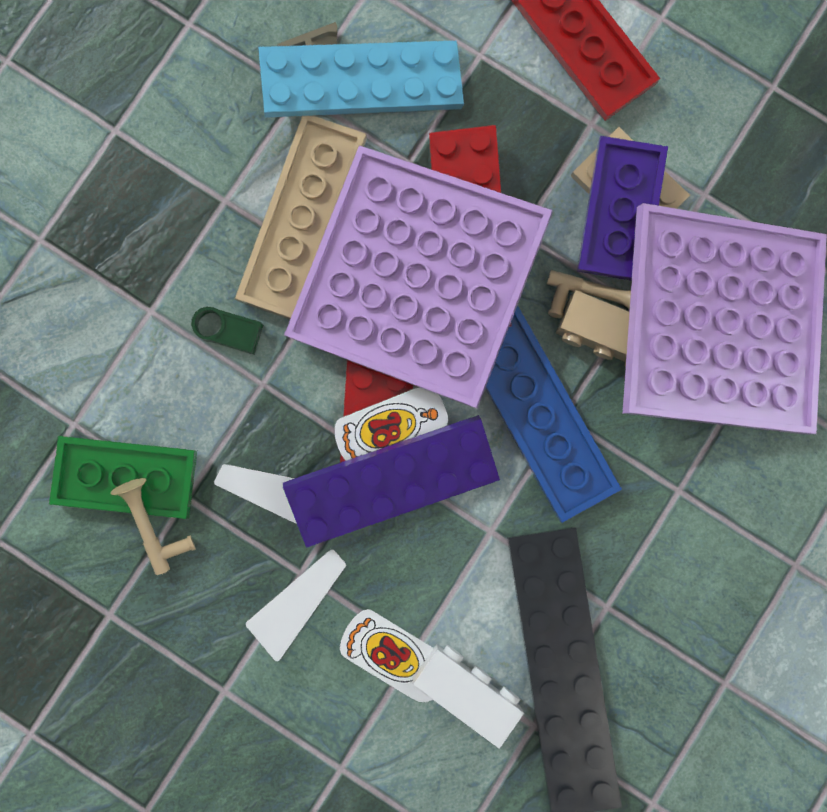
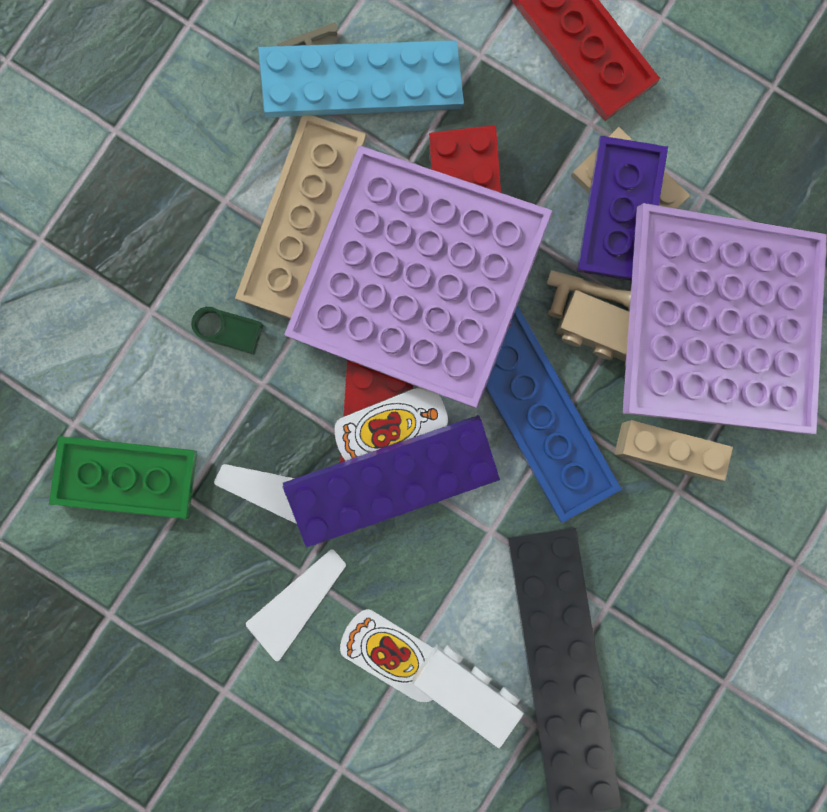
tan piece [111,478,196,575] -> none
none -> tan brick [614,420,733,481]

